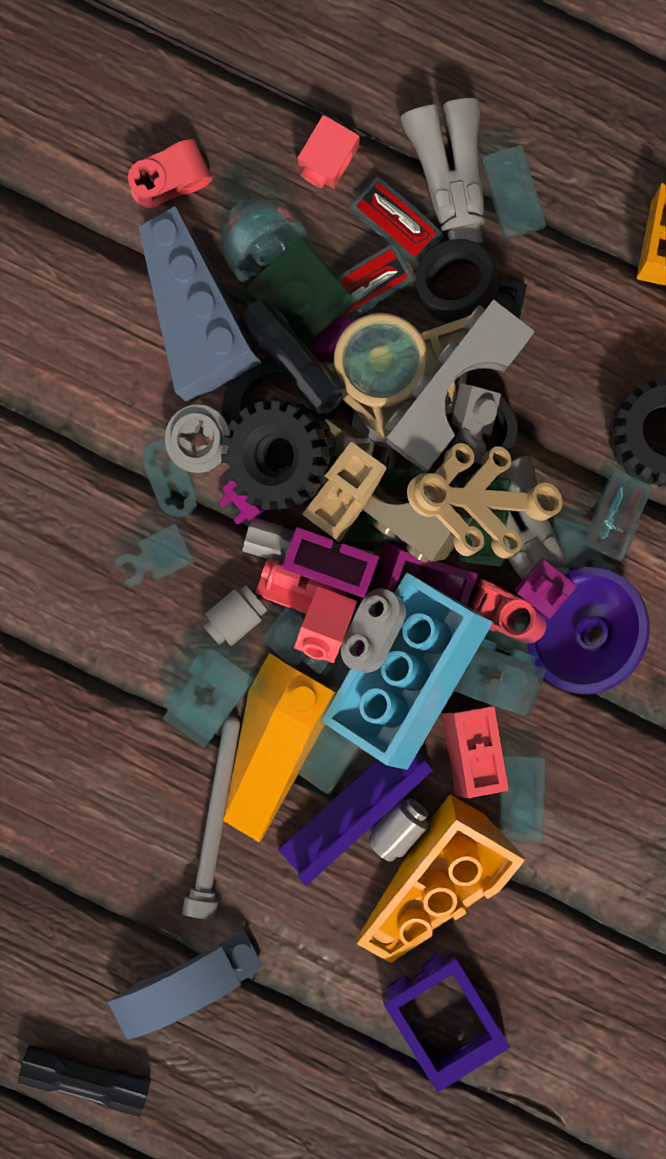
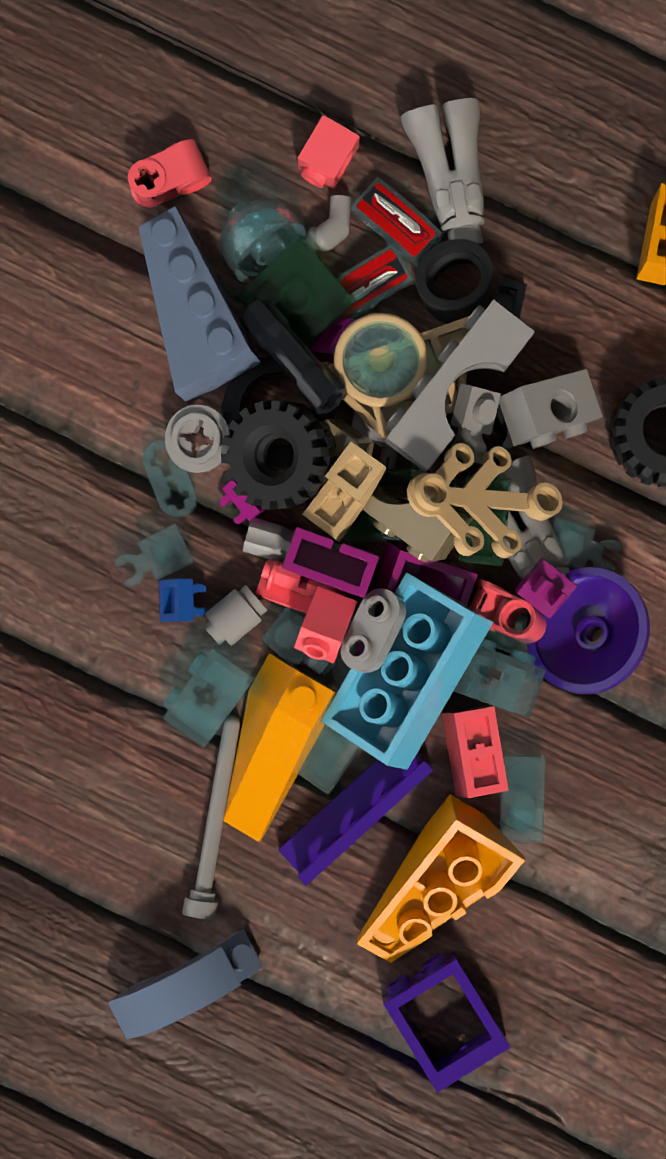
black axle [18,1045,152,1117] -> none
light grey brick [368,798,429,861] -> none
clear light blue plate [481,145,546,240] -> none
clear light blue slope [583,469,653,562] -> none
none -> blue tile [159,579,207,622]
none -> light grey arm [306,195,351,251]
none -> light grey brick [499,369,603,449]

